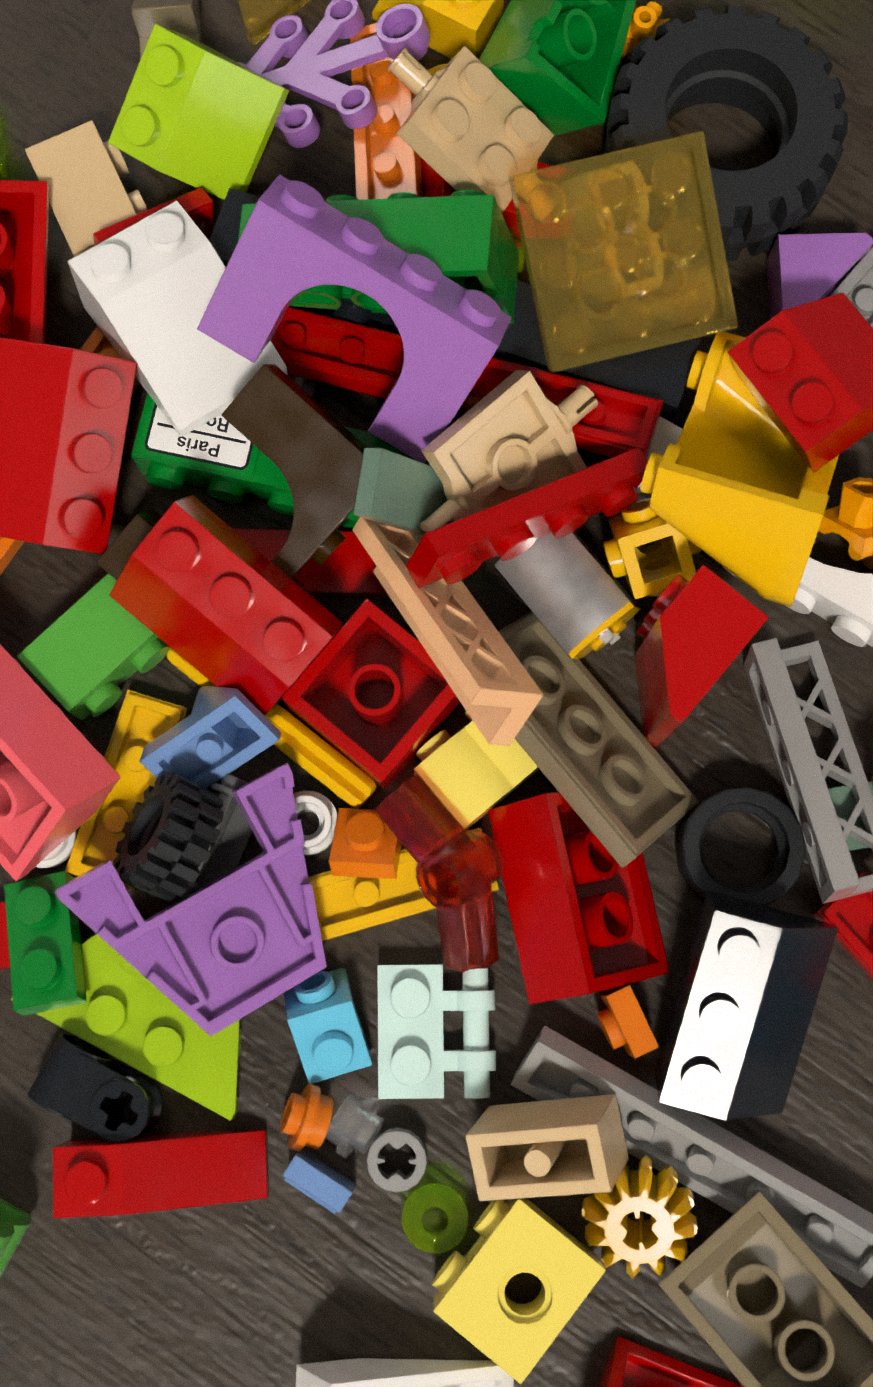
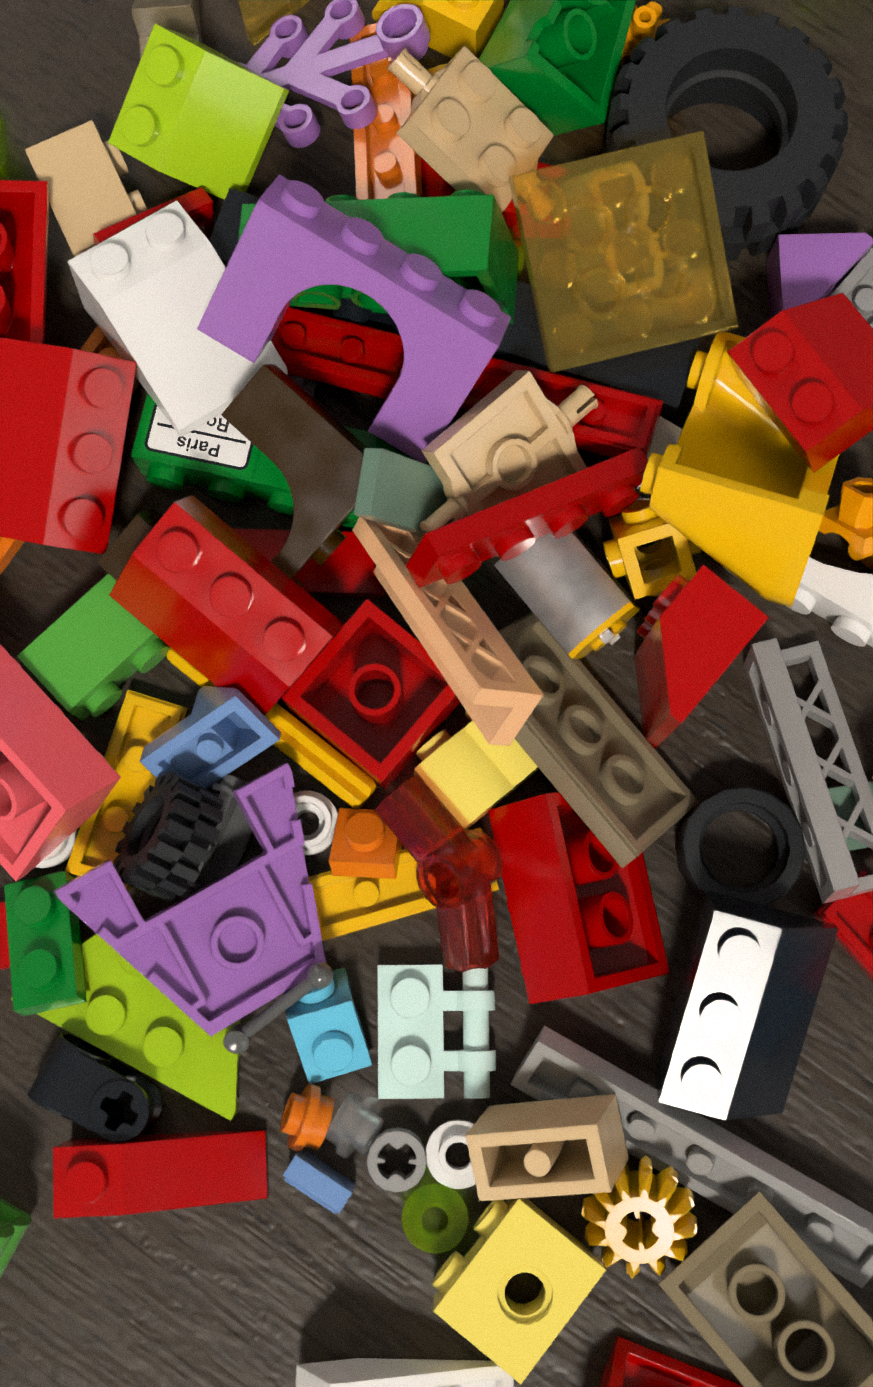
orange plate [596,985,659,1058] -> none
none -> dark grey hinge [223,962,334,1054]
none -> white plate [426,1120,475,1189]

